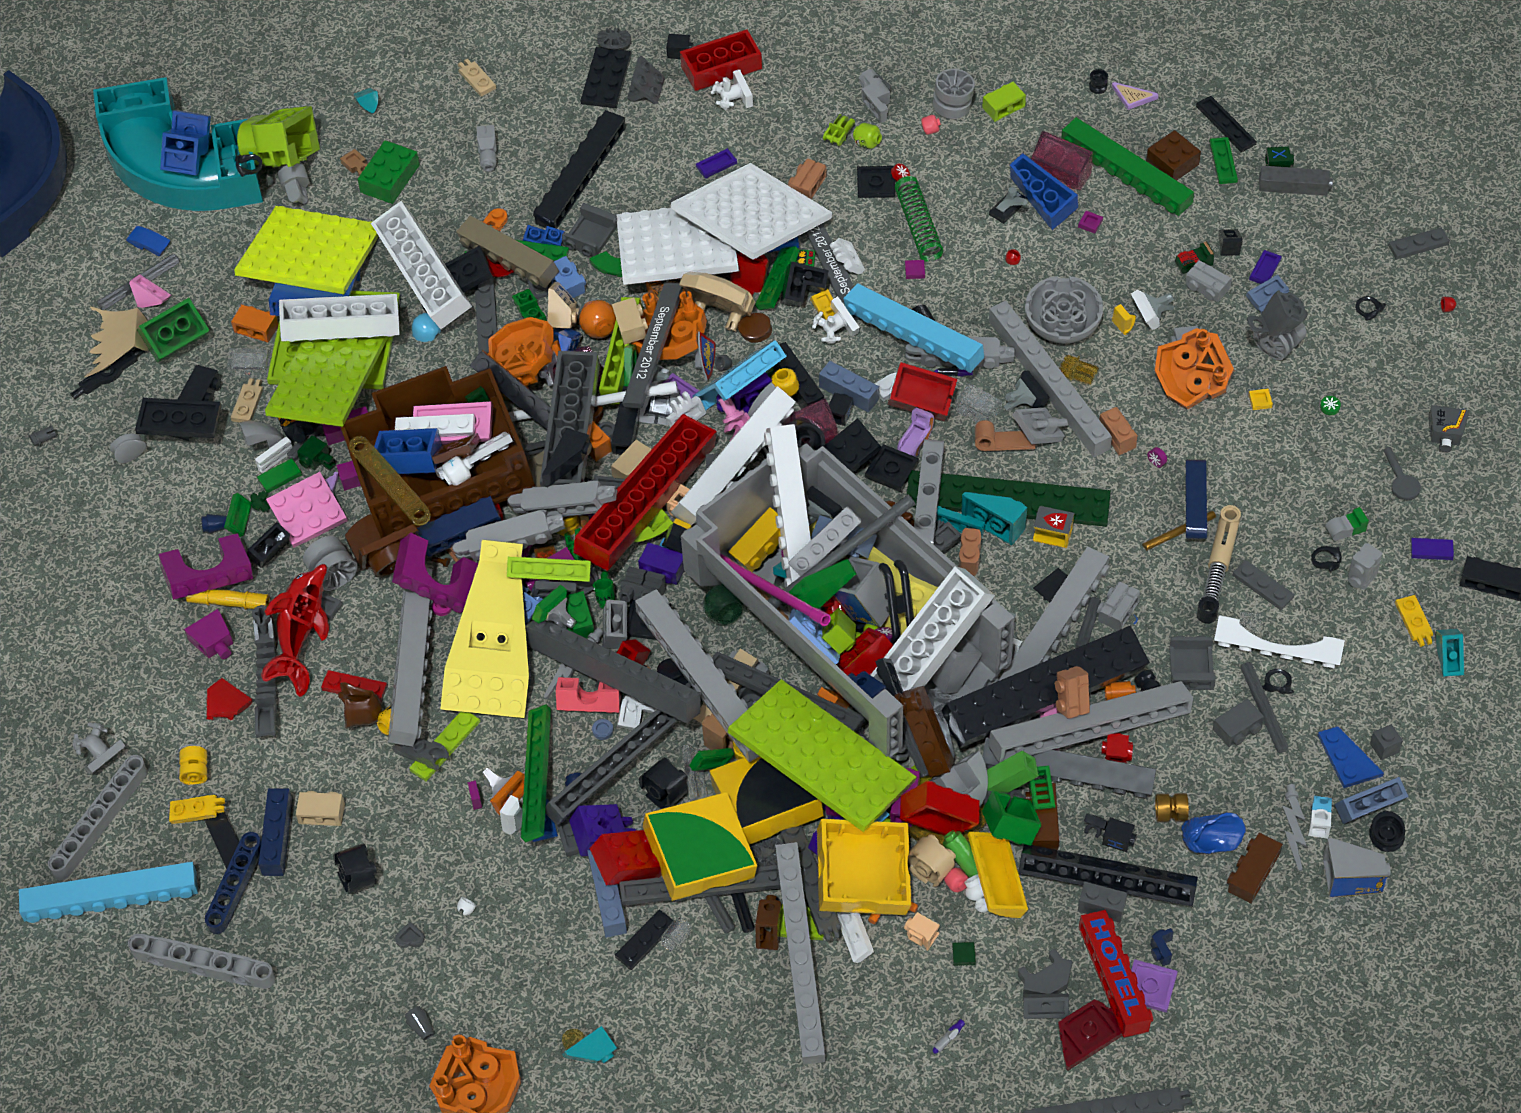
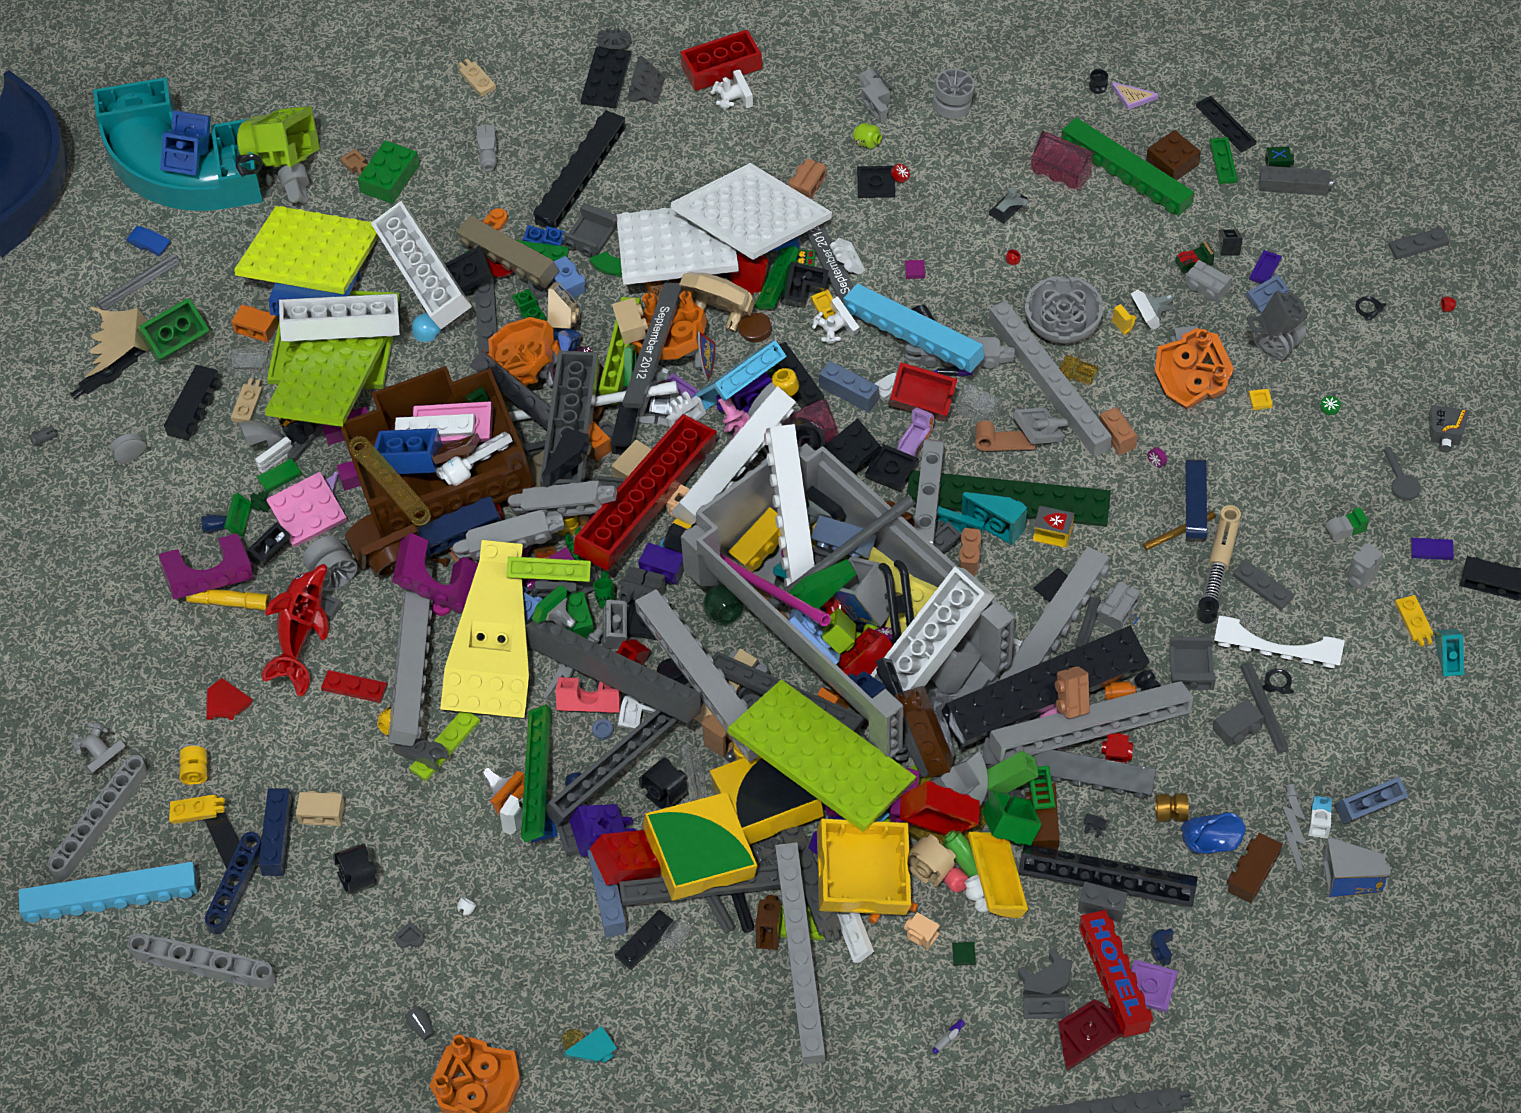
bright pink slope [129,274,171,308] -> none
black plate [135,398,222,438] -> none
magenta torso [184,609,233,659] -> none
dark grey piece [252,605,277,738] -> none
dark green brick [297,435,335,471] -> none
reddish brown piece [338,682,382,729] -> none
teal tile [353,88,378,113] -> none
magenta tile [467,780,482,810] -> none
orange brick [579,300,616,339] -> none
lime brick [634,509,673,542] -> none
black brick [666,34,694,59] -> none
green tile [689,748,734,771] -> none
dark purple tile [696,148,737,179] -> none
dark grey hinge [715,355,732,371] -> none
light grey bracket [788,506,861,576] -> none
lime arm [823,114,855,146] -> none
black brick [826,392,853,426] -> none
green piece [895,176,944,262] -> none
coral piece [921,114,941,135] -> none
lime brick [982,81,1026,122] -> none
piece [1004,370,1050,411] -> none
blue wedge [1010,153,1078,230] -> none
magenta tile [1078,211,1103,234] -> none
black brick [1102,817,1137,853] -> none
black piece [1311,546,1342,572] -> none
blue wing [1318,726,1384,788] -> none
black piece [1369,811,1406,852] -> none
dark grey brick [1370,724,1403,760] -> none

